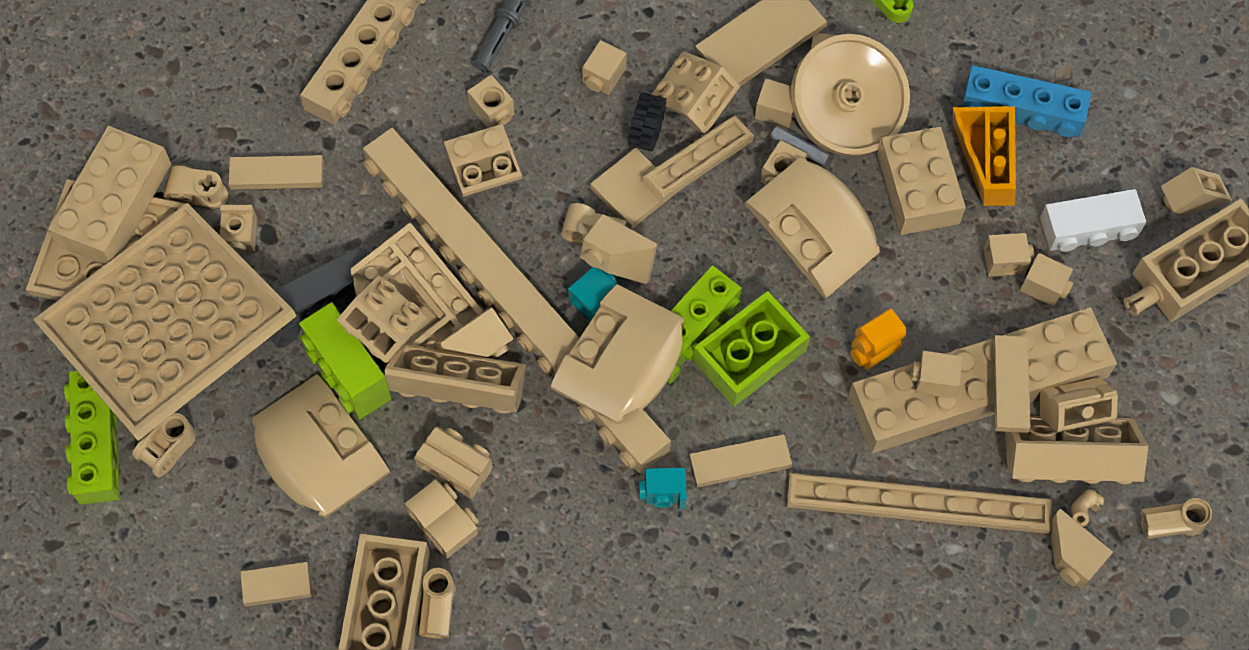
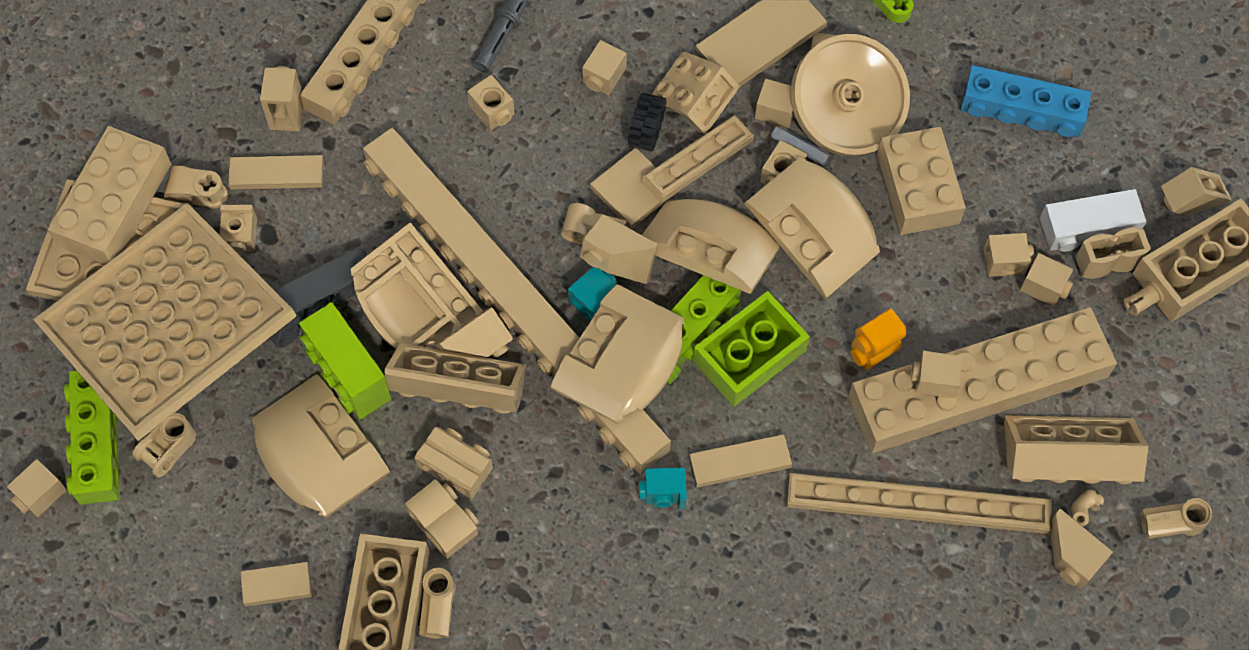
tan brick [337,275,427,363] -> none
tan slope [444,124,522,197] -> none
light orange wedge [953,106,1016,206] -> none
tan tile [993,335,1030,433] -> none
tan brick [1040,377,1118,432] -> none
none -> tan brick [7,459,67,518]
none -> tan brick [260,66,303,131]
none -> tan slope [642,199,780,294]
none -> tan brick [1075,228,1151,279]

